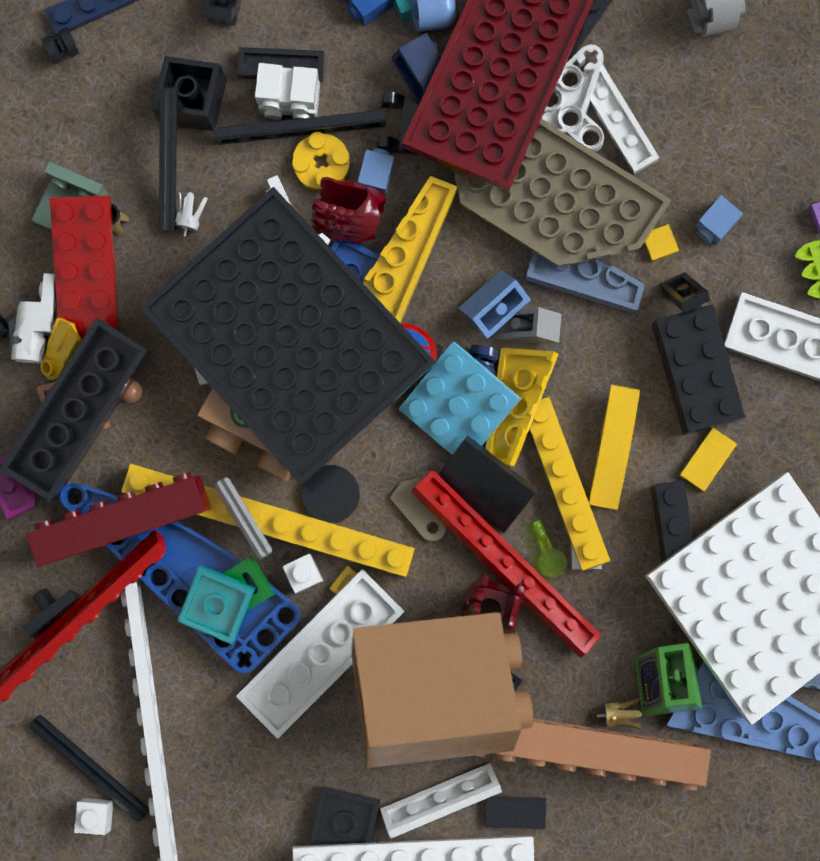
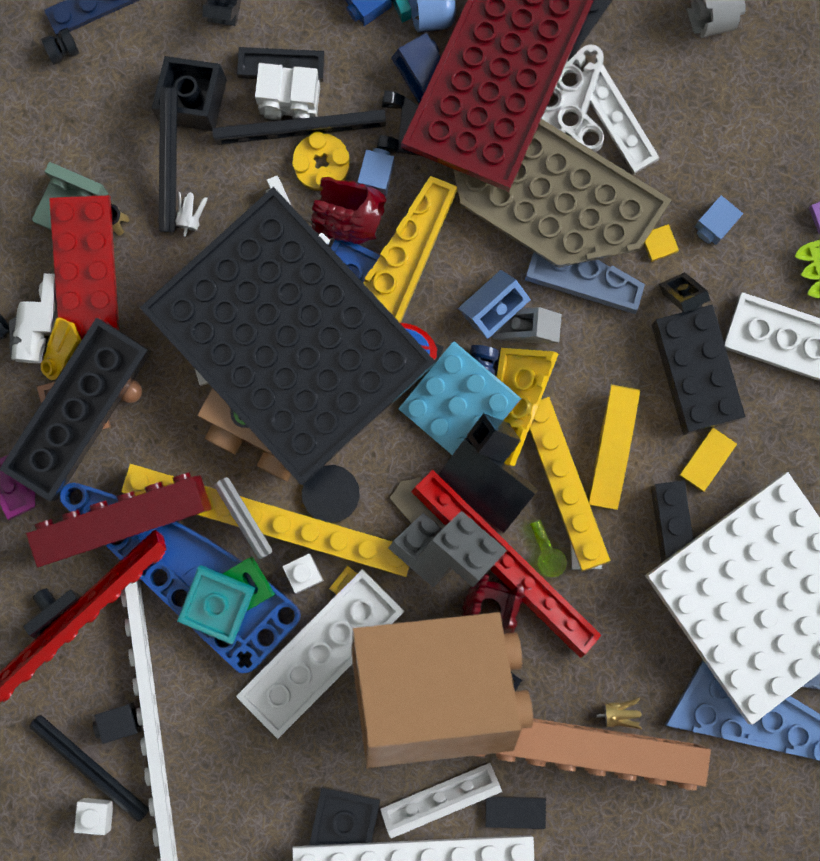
bright green slope [635,643,702,717] -> none
none -> black brick [92,703,141,744]
none -> dark grey bracket [389,511,507,588]
none -> black brick [466,413,521,463]

